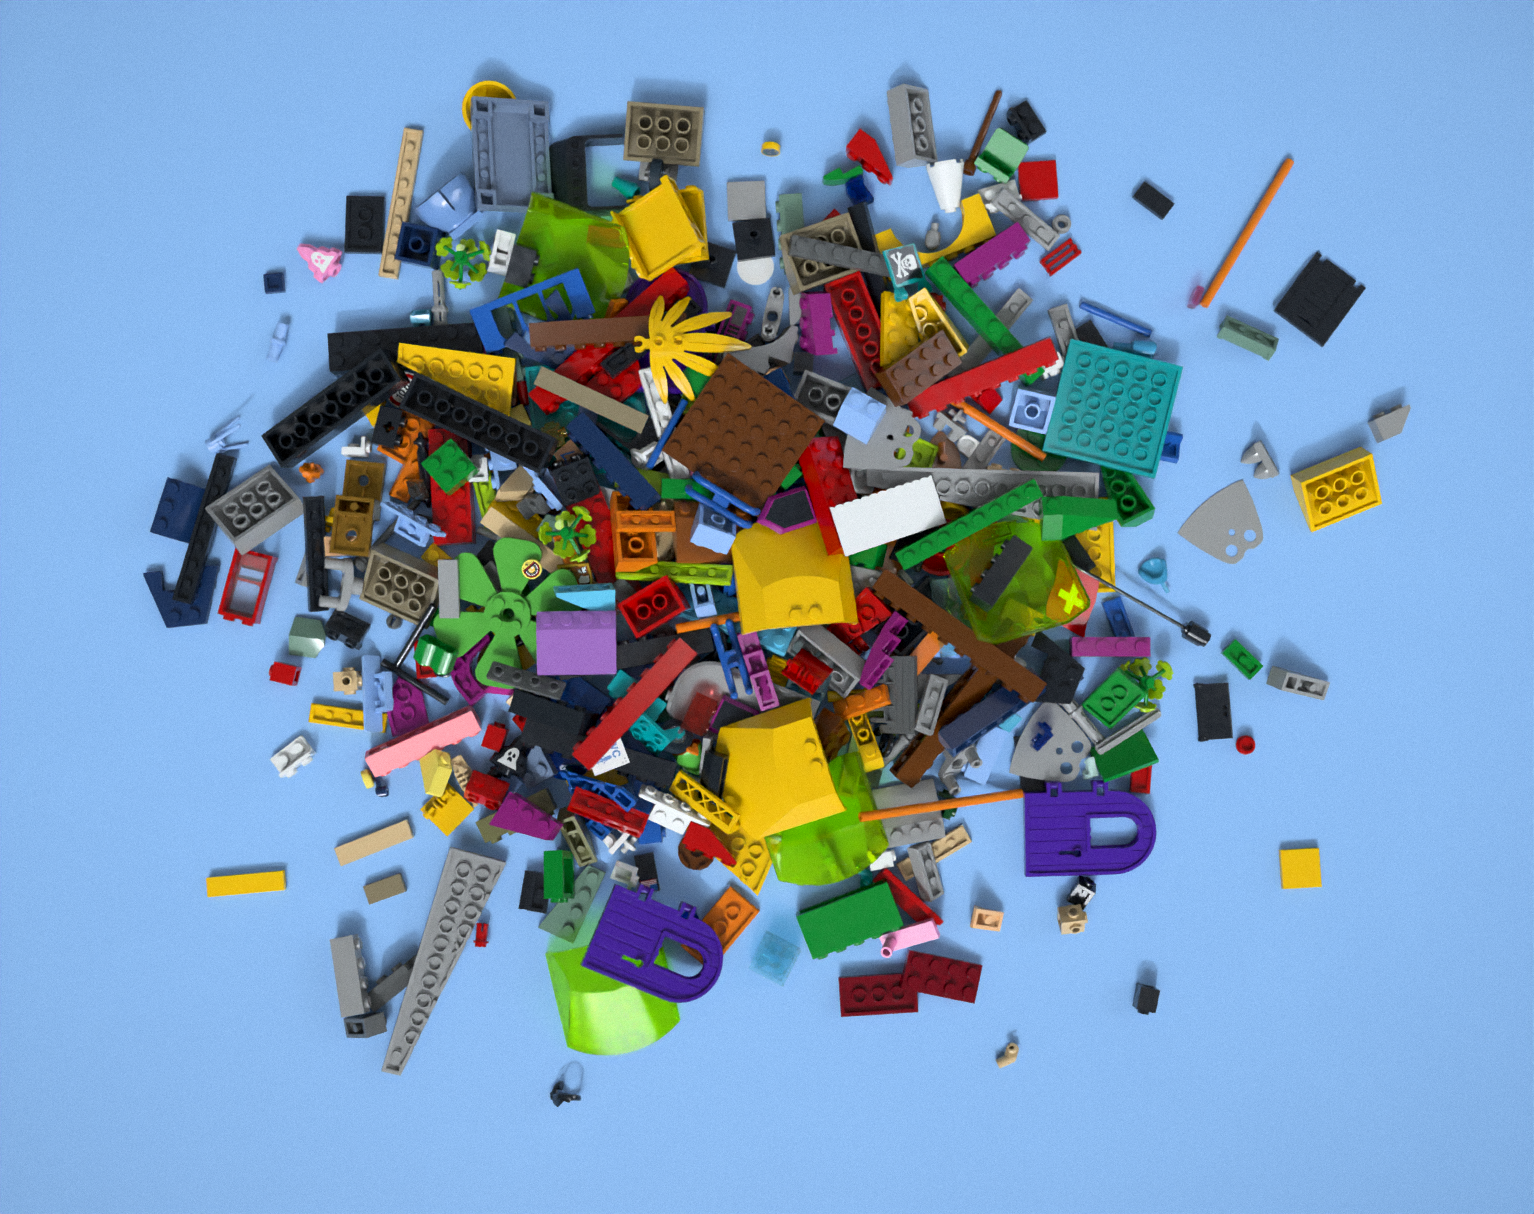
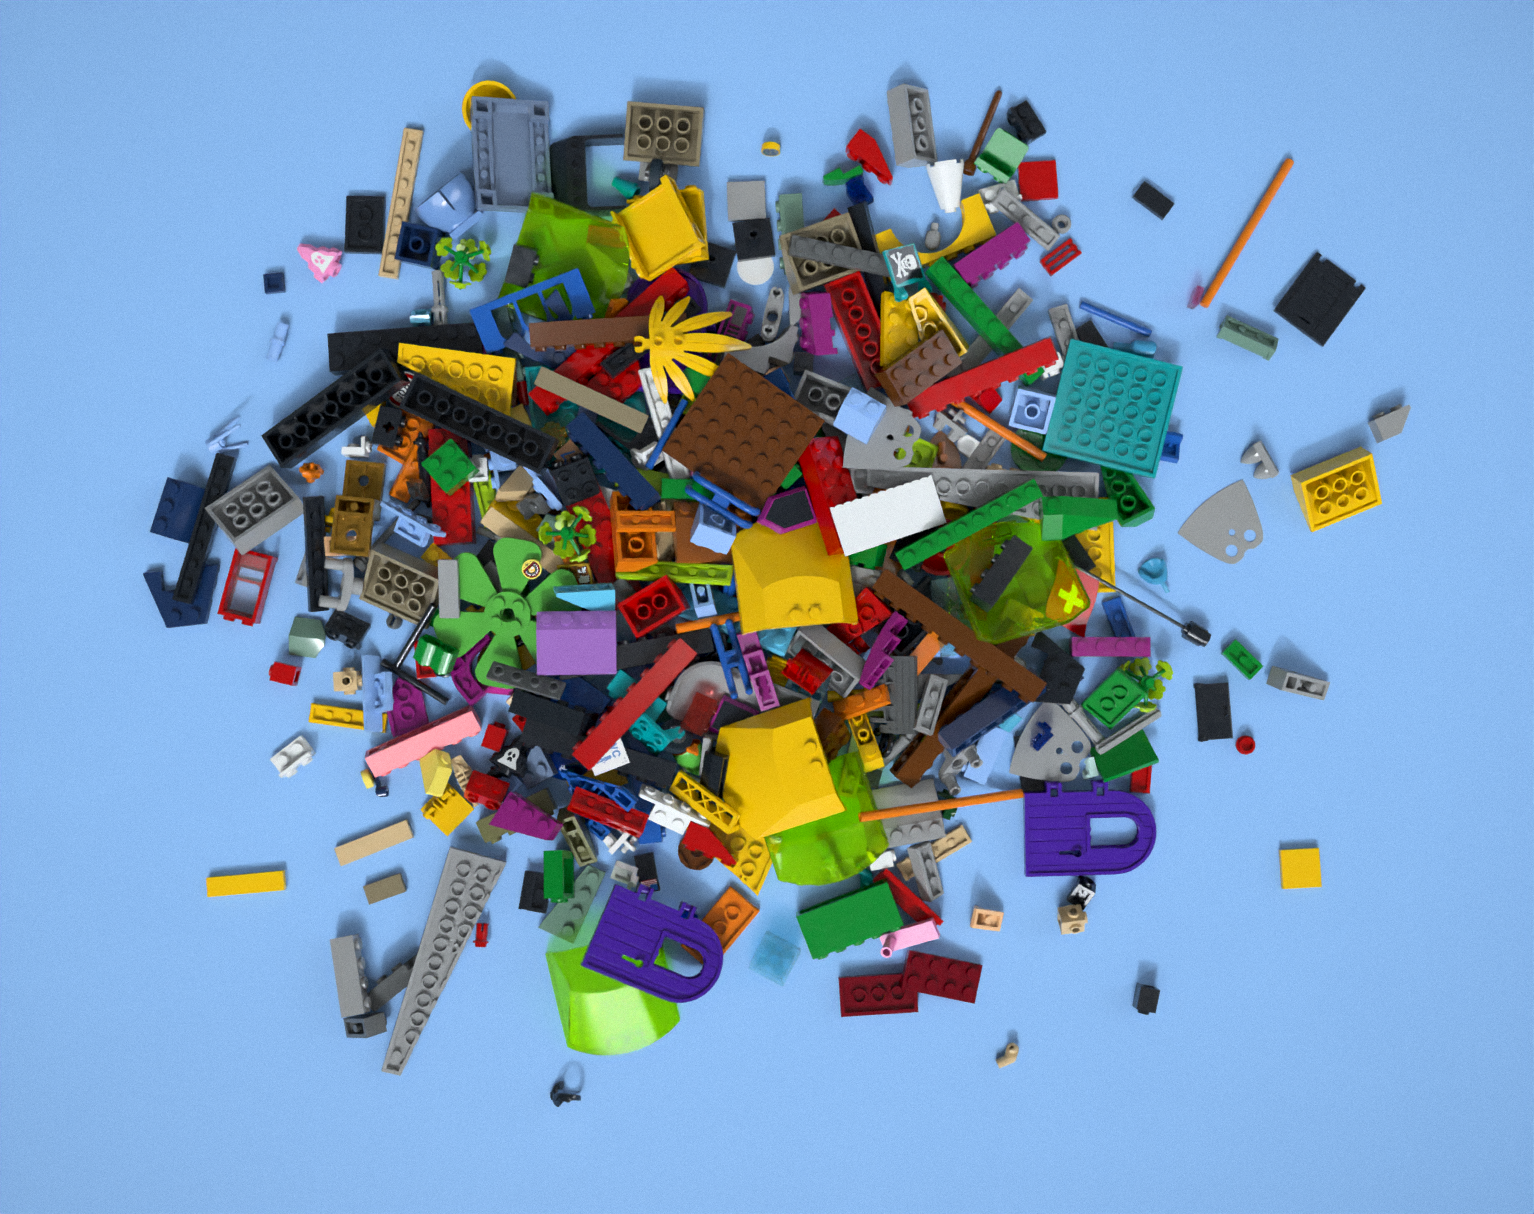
white brick [487,229,516,276] -> none

